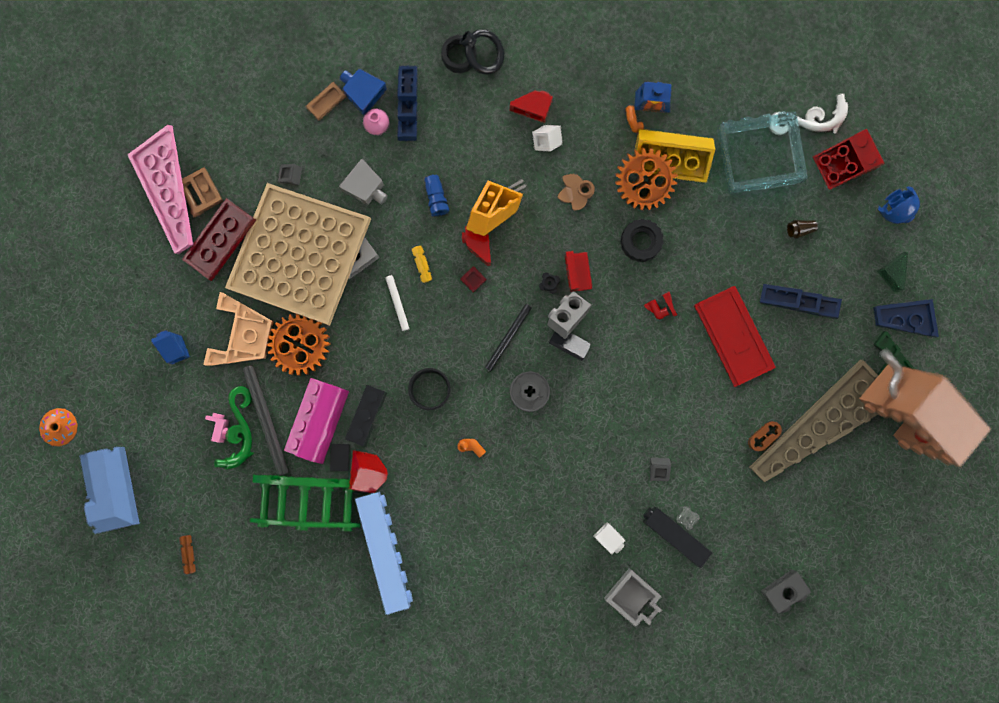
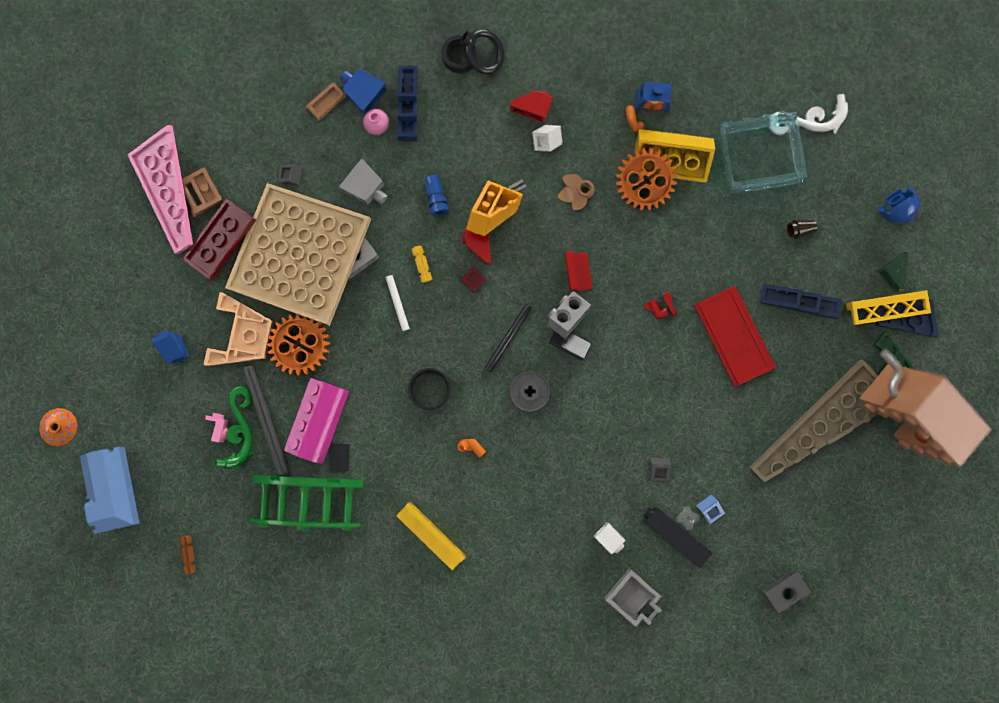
black arch [345,385,387,446] -> none
red slope [349,450,388,494] -> none
light blue brick [355,492,413,615] -> none
black plate [539,273,560,294] -> none
black tyre [620,219,664,262] -> none
dark orange beam [748,421,782,451] -> none
red slope [813,129,885,190] -> none
none -> yellow fence [397,502,466,570]
none -> medium blue slope [696,495,725,525]
none -> yellow fence [845,290,931,325]

